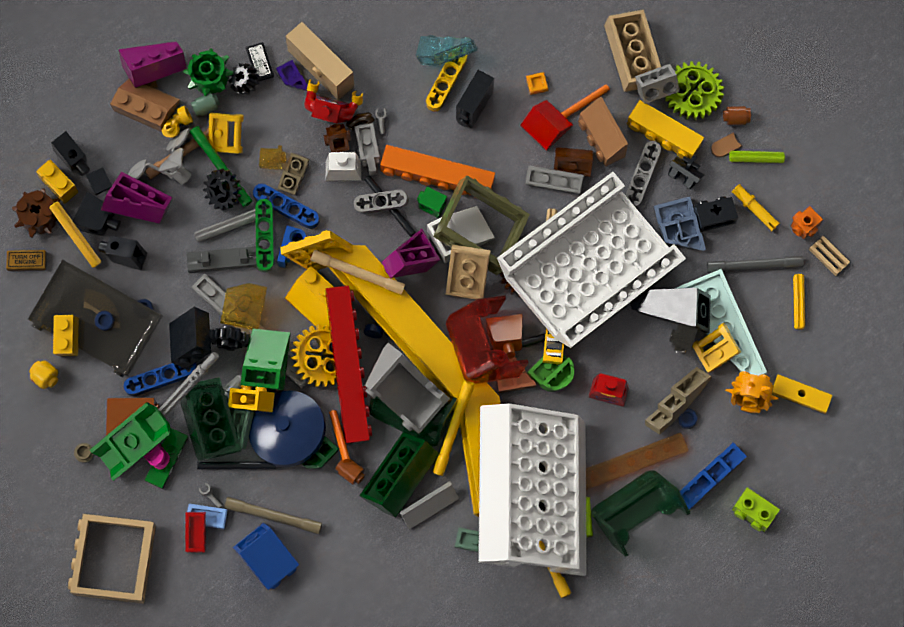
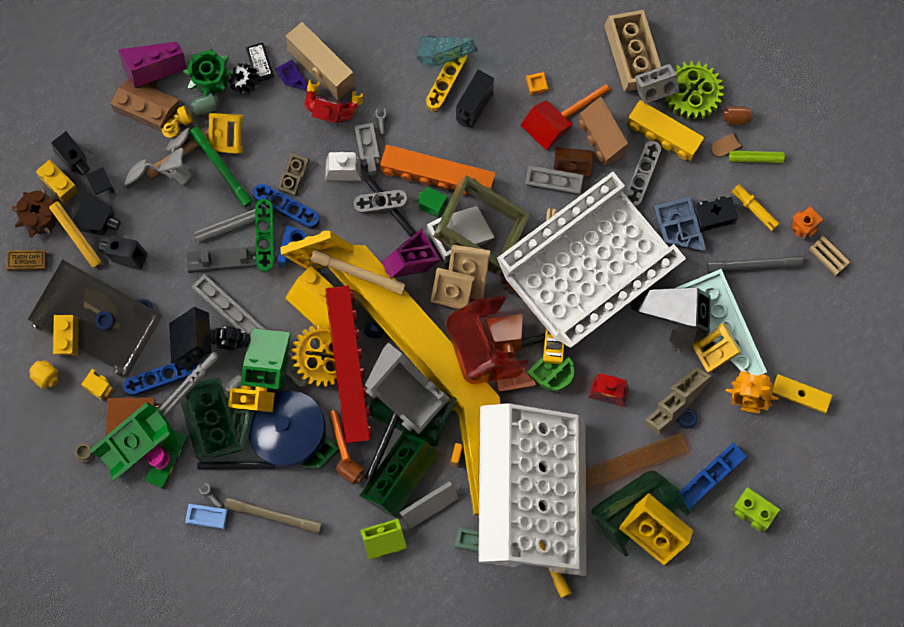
tan window [68,514,156,604] -> none
magenta wedge [101,172,173,224] -> none
red tile [185,512,206,552] -> none
black gear [203,169,242,210] -> none
clear yellow slope [220,283,267,330] -> none
blue slope [233,523,299,590] -> none
clear yellow bracket [259,145,286,169] -> none
reddish brown brick [323,124,351,152] -> none
dark brown arm [346,112,375,130] -> none
yellow piece [432,380,475,476] -> none
lime piece [586,497,593,537] -> none
black hips [668,155,705,189] -> none
yellow axle [793,274,805,330] -> none
none -> yellow brick [81,369,114,401]
none -> lime brick [360,519,407,559]
none -> black bar [365,412,400,481]
none -> tan tile [430,268,475,311]
none -> light orange tile [451,443,463,467]
none -> yellow slope [619,493,693,565]

